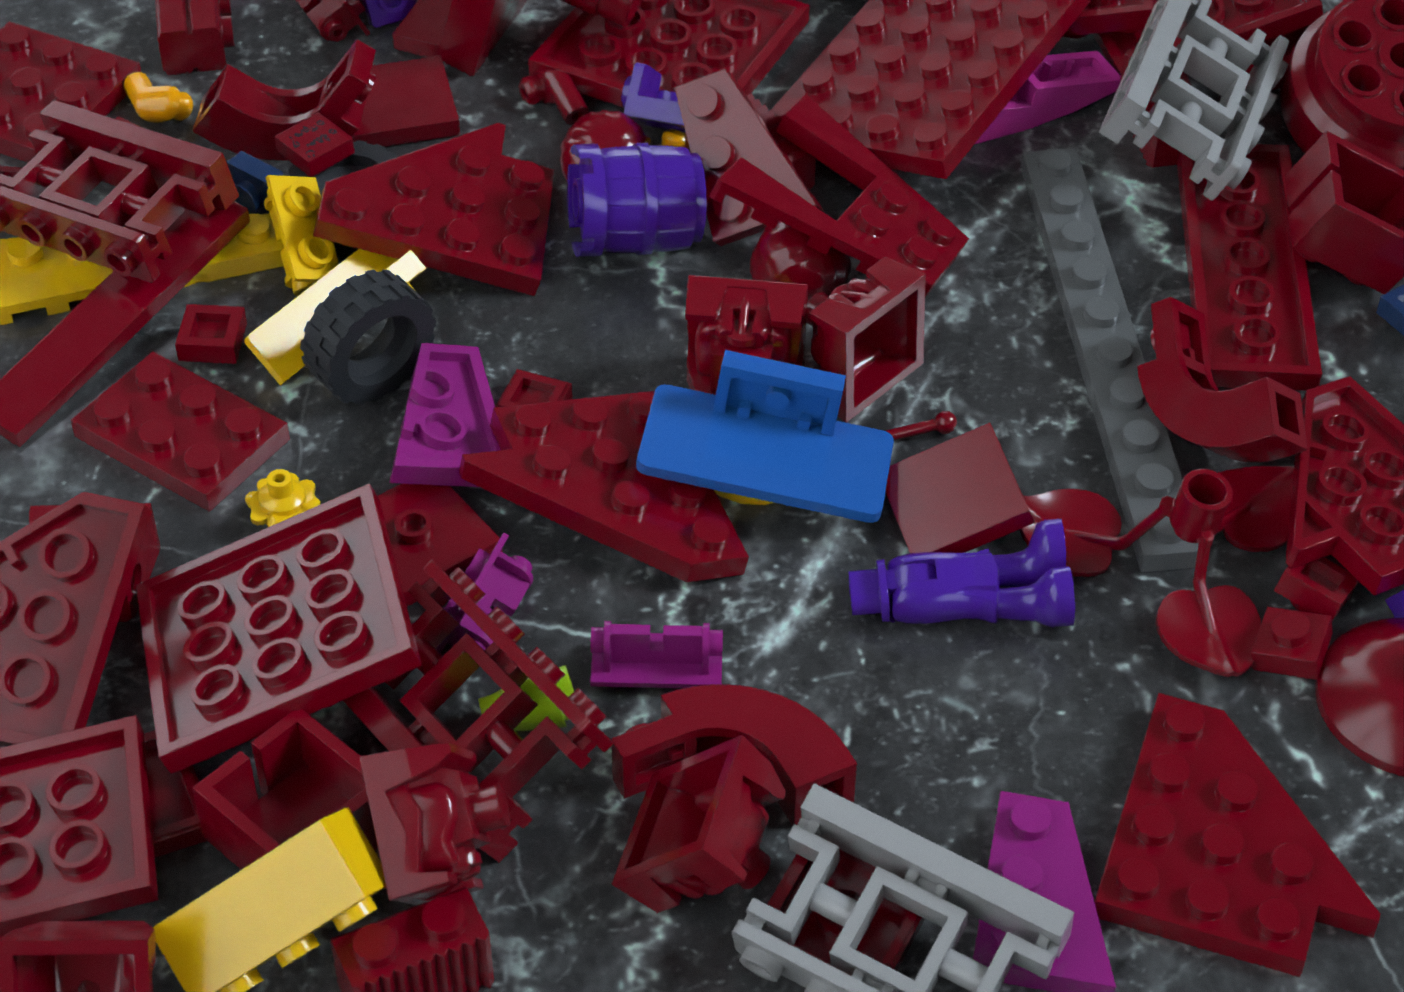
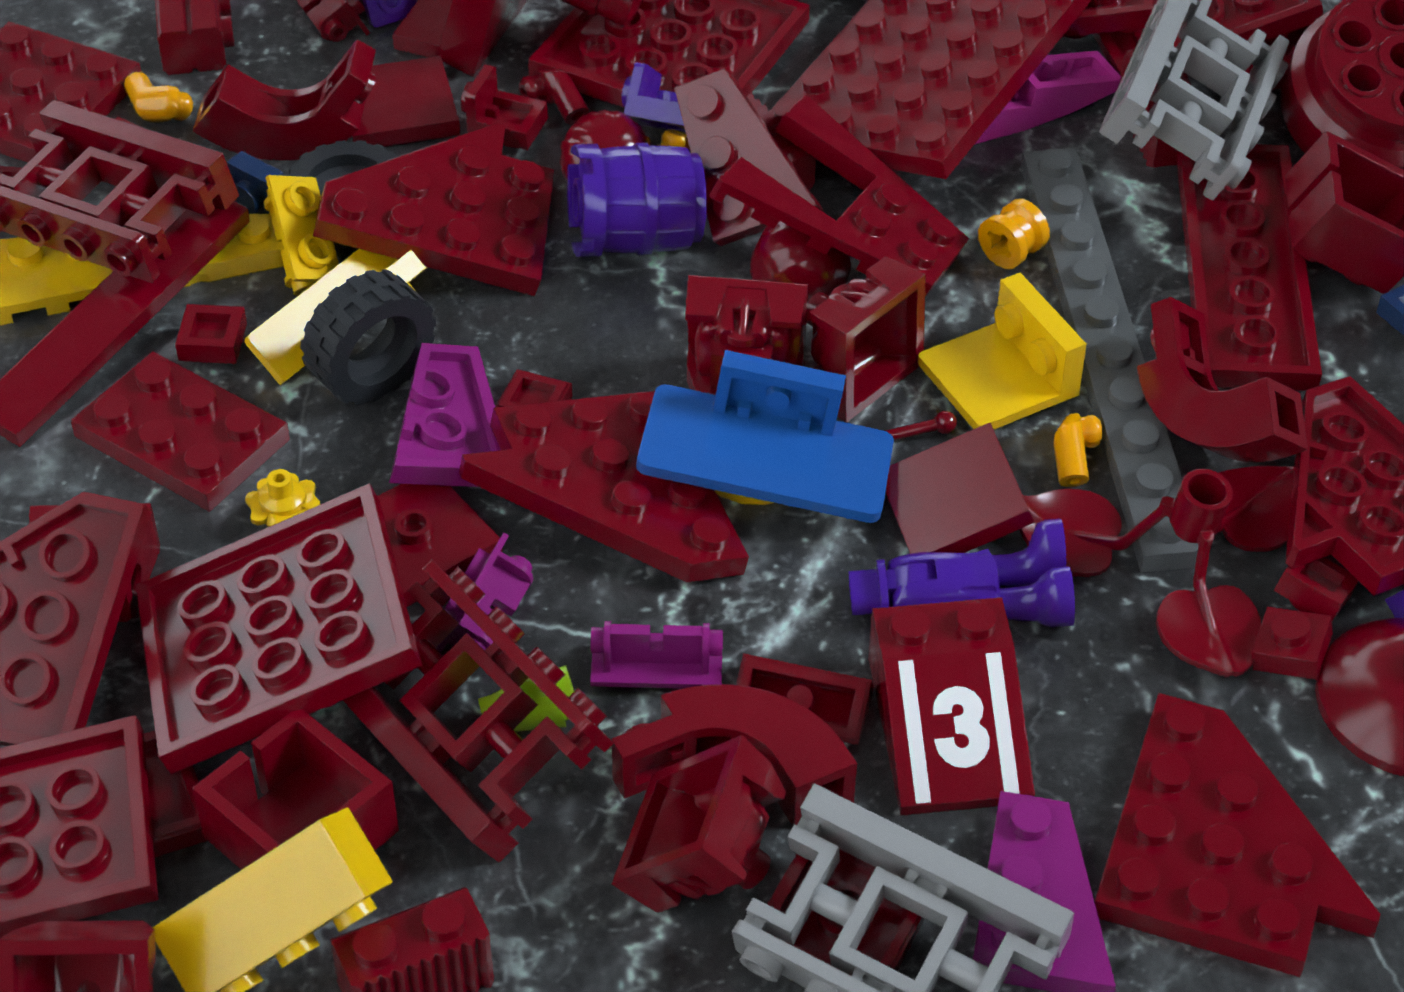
dark red tile [275,112,355,177] -> none
dark red brick [360,742,510,905] -> none
none -> dark red bracket [461,64,548,151]
none -> dark red slope [736,653,874,746]
none -> dark red slope [868,597,1035,816]
none -> yellow bracket [918,272,1087,429]
none -> light orange wheel [978,199,1050,269]
none -> light orange arm [1053,413,1102,487]

